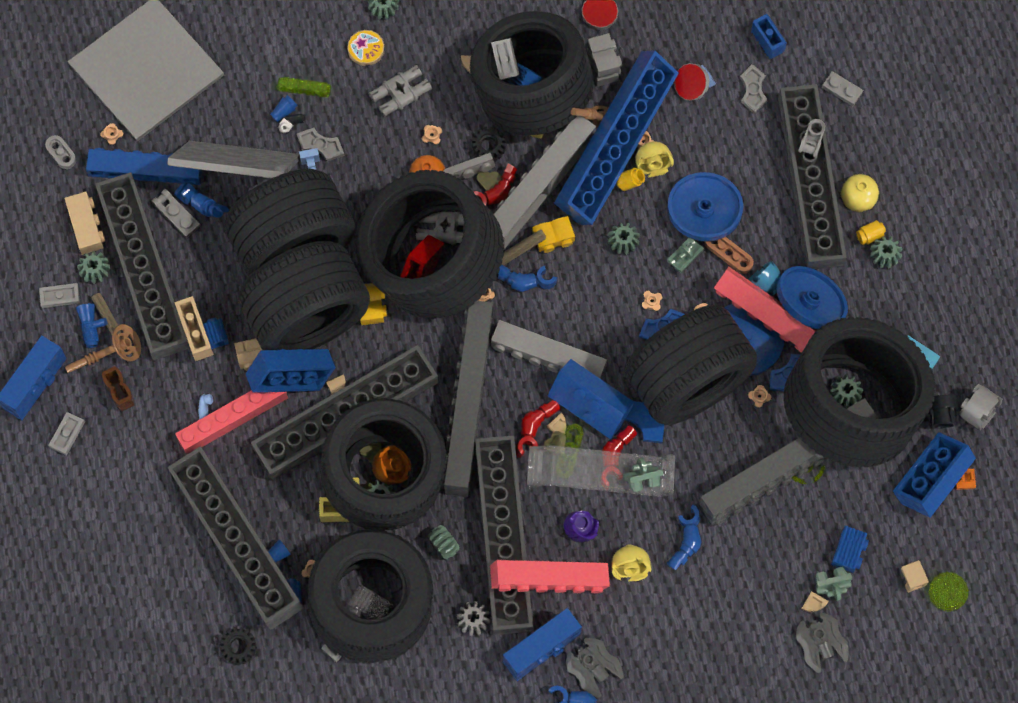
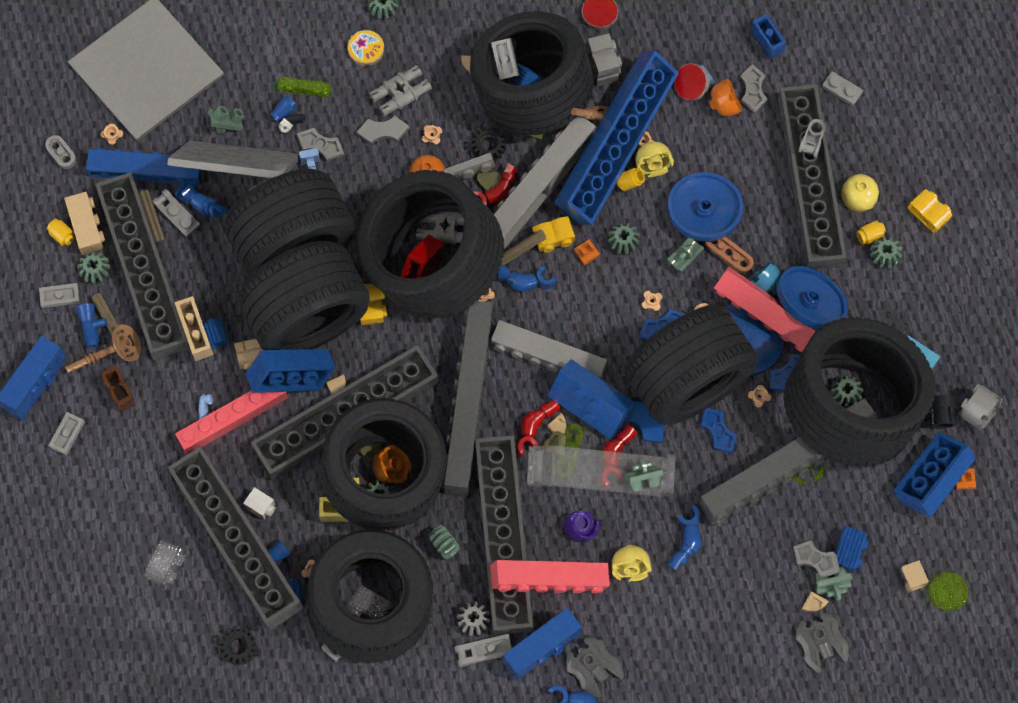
none -> yellow brick [47,219,75,246]
none -> dark tan axle [139,190,164,243]
none -> clear brick [144,540,185,588]
none -> sand green hips [207,106,244,134]
none -> white brick [243,487,276,520]
none -> light grey tile [357,116,409,145]
none -> light grey plate [454,634,512,667]
none -> orange tile [574,239,600,266]
none -> blue tile [700,408,737,454]
none -> orange cylinder [709,78,742,117]
none -> light grey tile [793,540,841,578]
none -> yellow brick [908,189,952,234]

